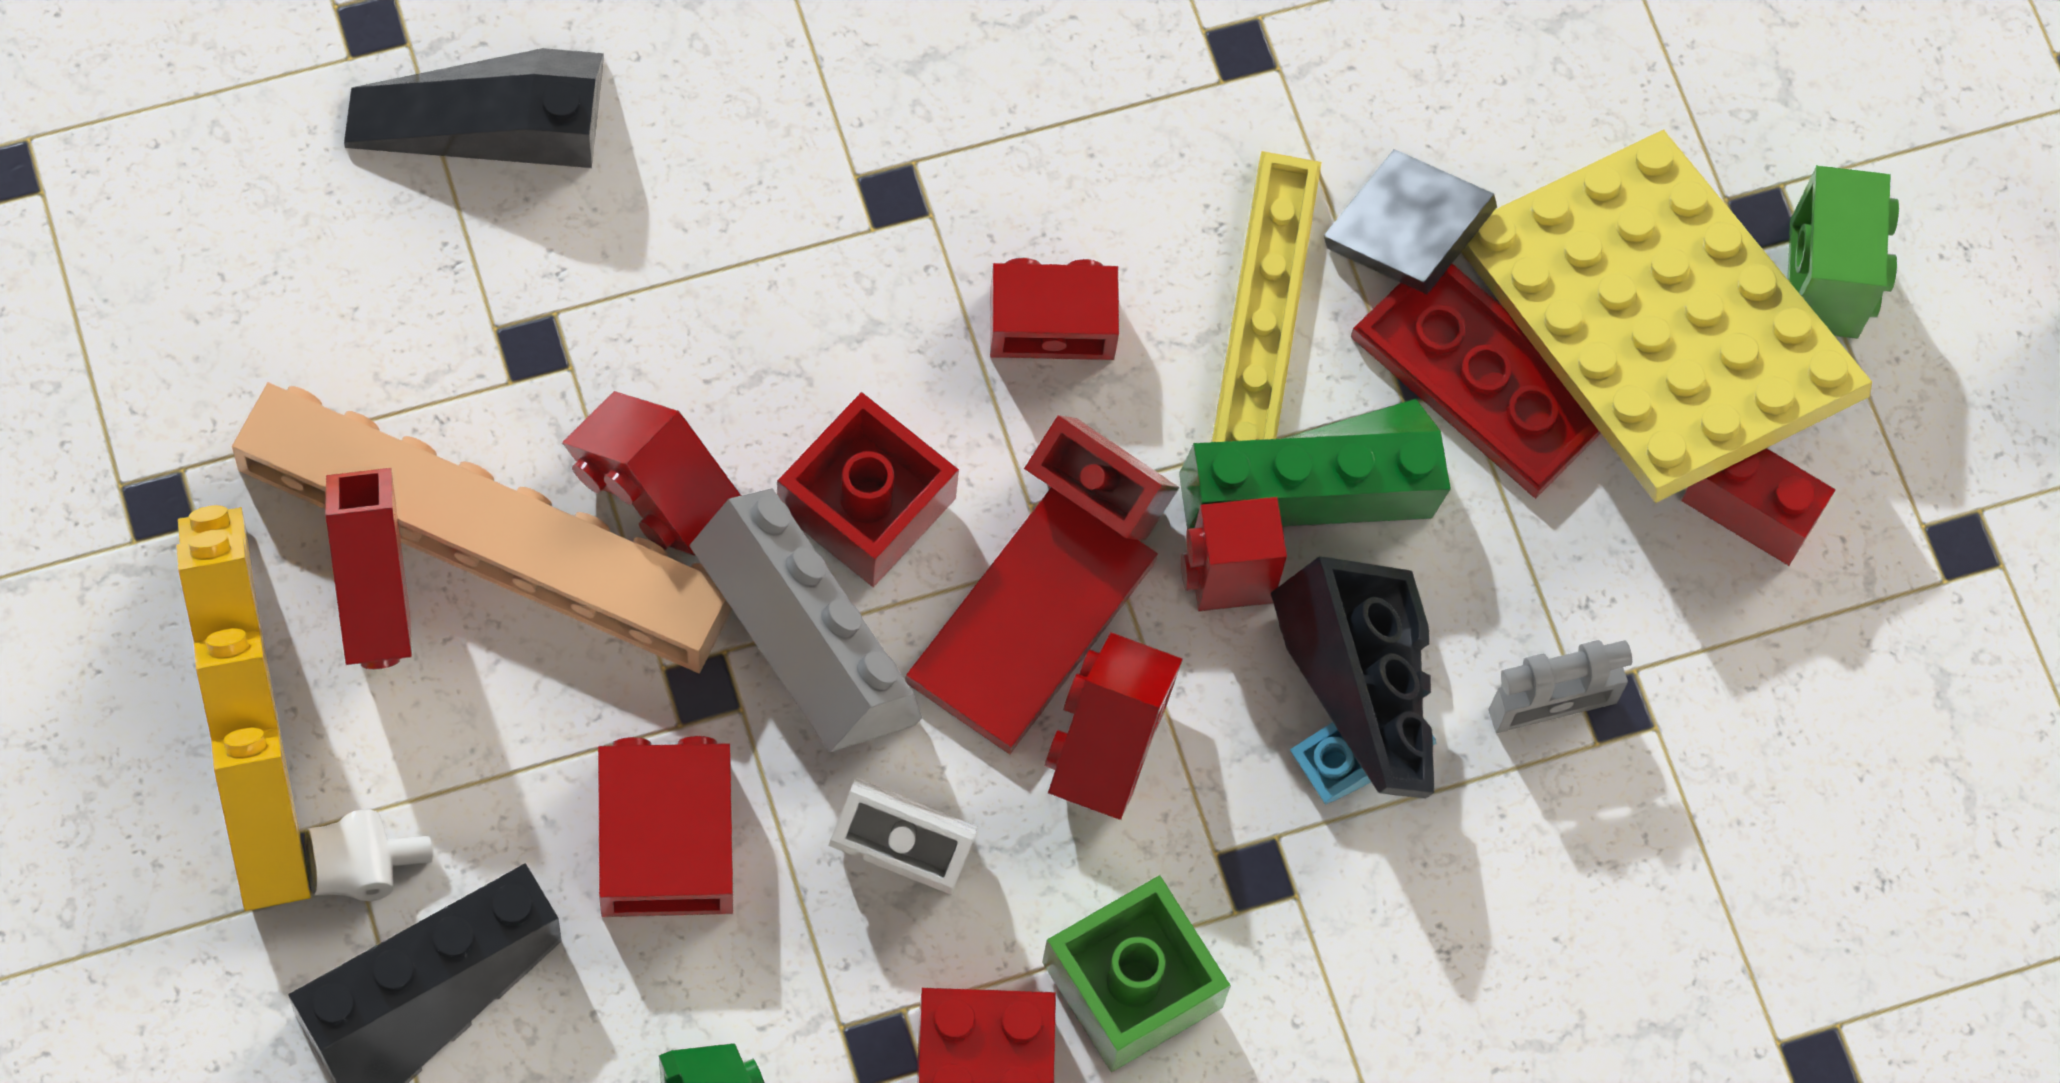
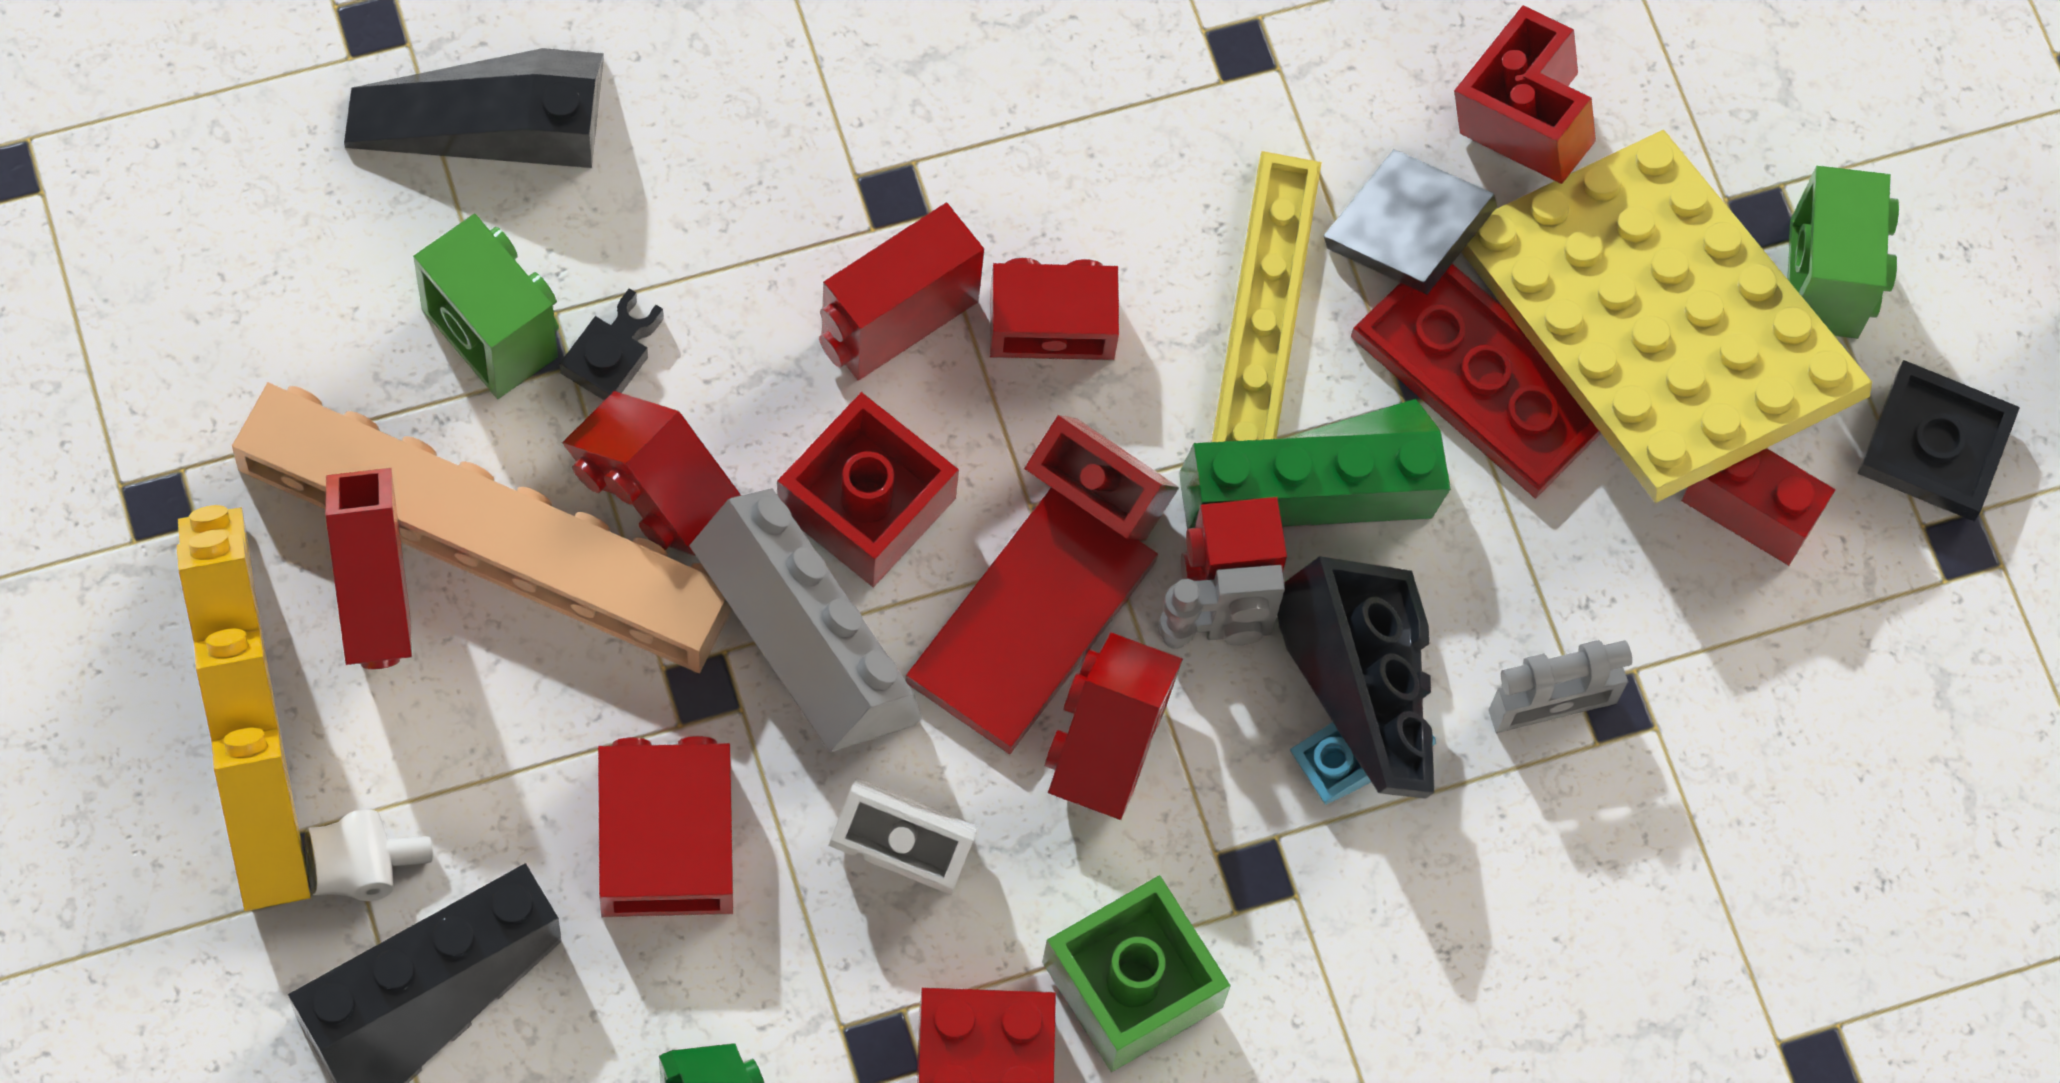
none -> bright green brick [413,213,559,400]
none -> black plate [559,288,664,400]
none -> red brick [819,202,985,381]
none -> light grey plate [1159,565,1285,649]
none -> red brick [1454,5,1596,184]
none -> black plate [1857,360,2020,522]

